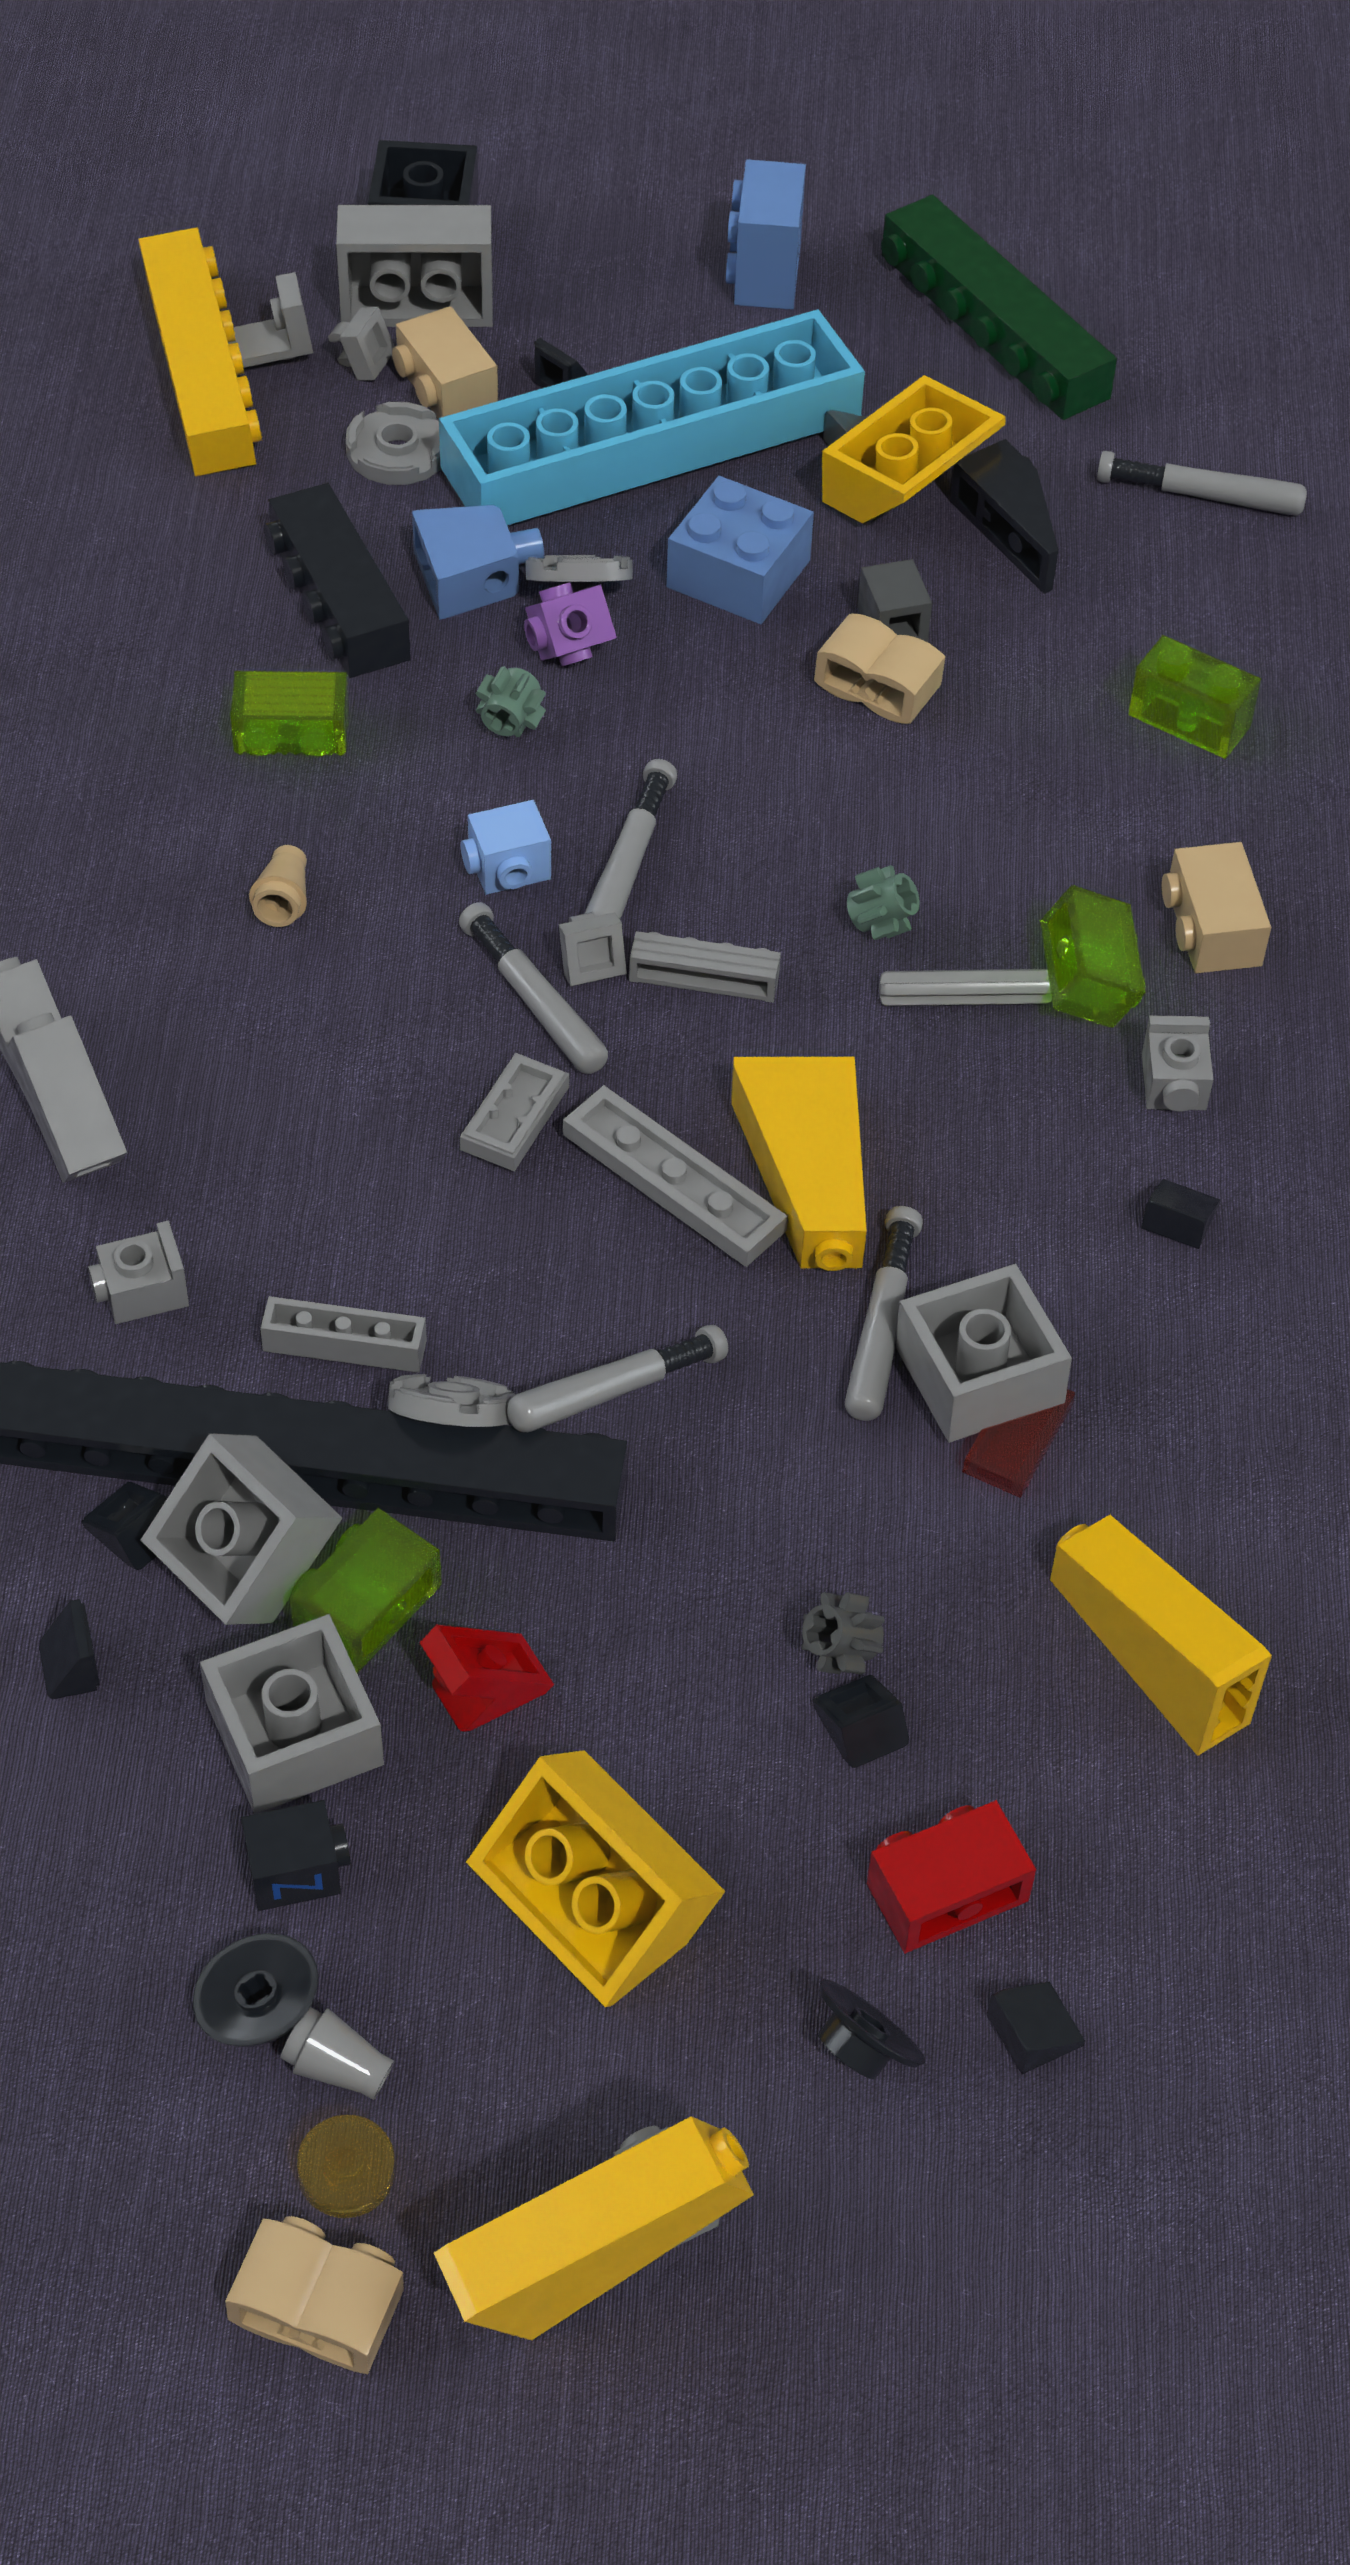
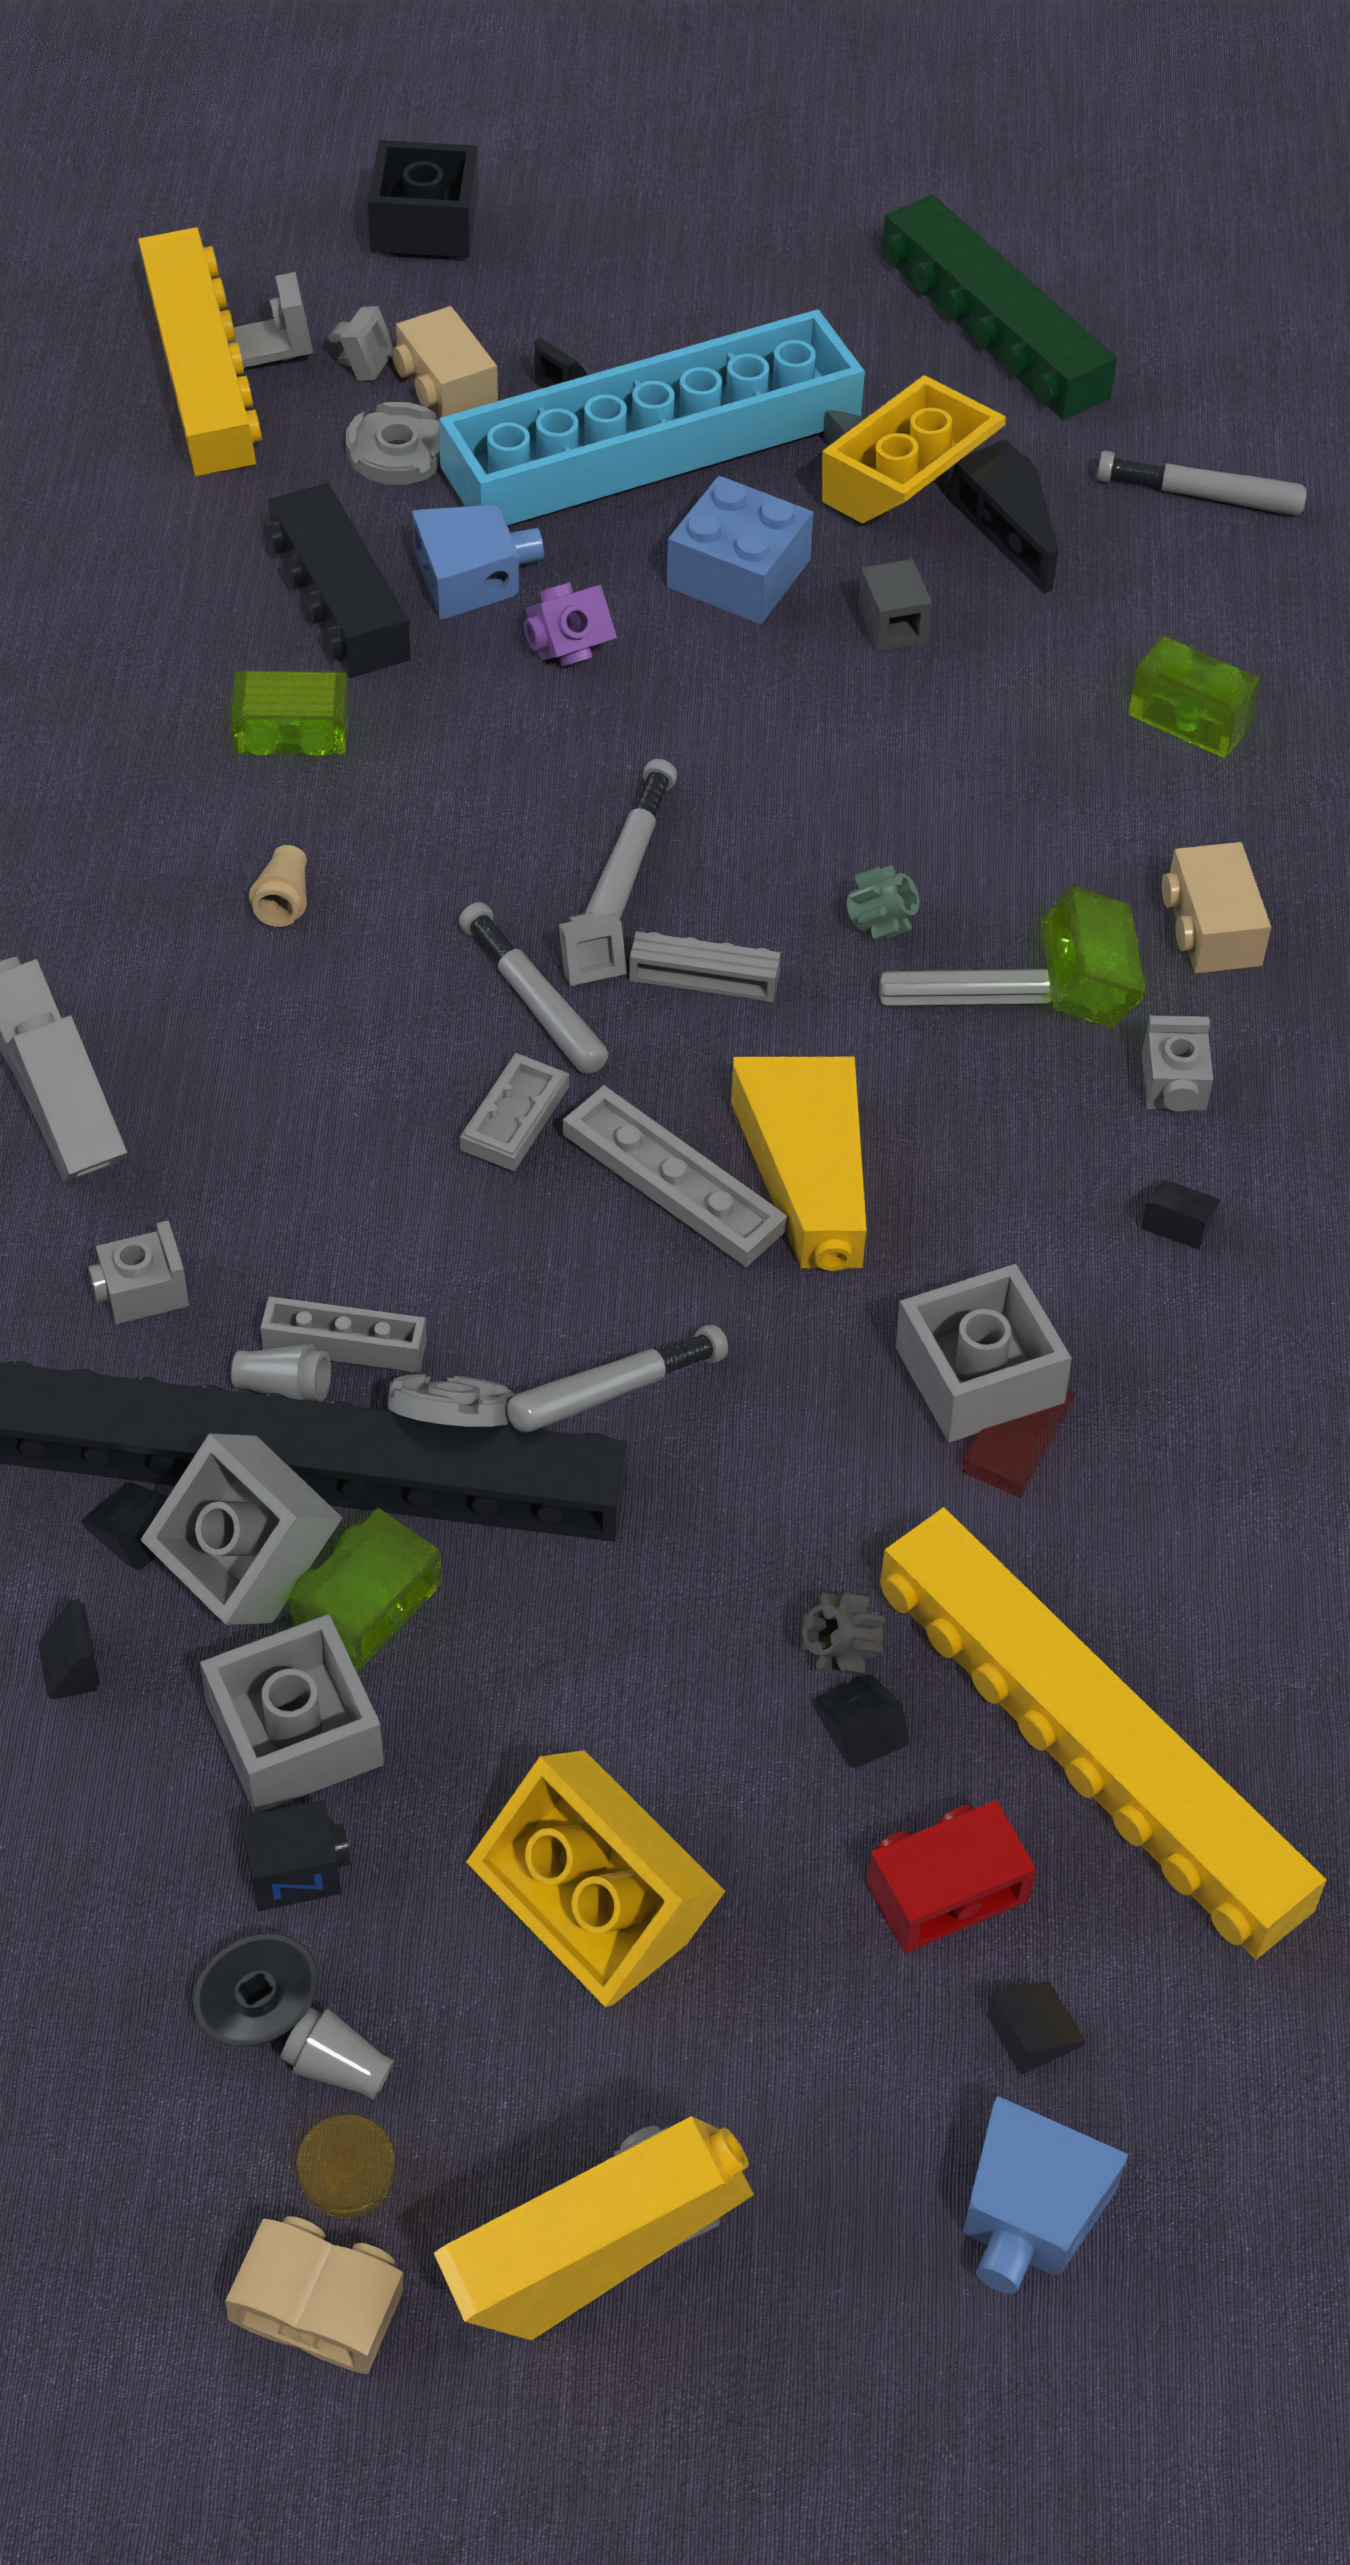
light grey brick [336,205,493,327] -> none
red slope [420,1624,554,1732] -> none
light blue brick [460,800,551,895] -> none
sand green gear [475,666,546,737] -> none
light grey tile [526,555,633,582] -> none
medium blue brick [726,159,806,310] -> none
tan brick [814,614,946,724] -> none
black piece [818,1979,925,2079] -> none
light grey piece [845,1206,923,1421] -> none
yellow slope [1050,1515,1272,1756] -> none
none -> light grey cone [231,1343,331,1402]
none -> yellow brick [880,1507,1327,1960]
none -> medium blue torso [963,2096,1128,2294]

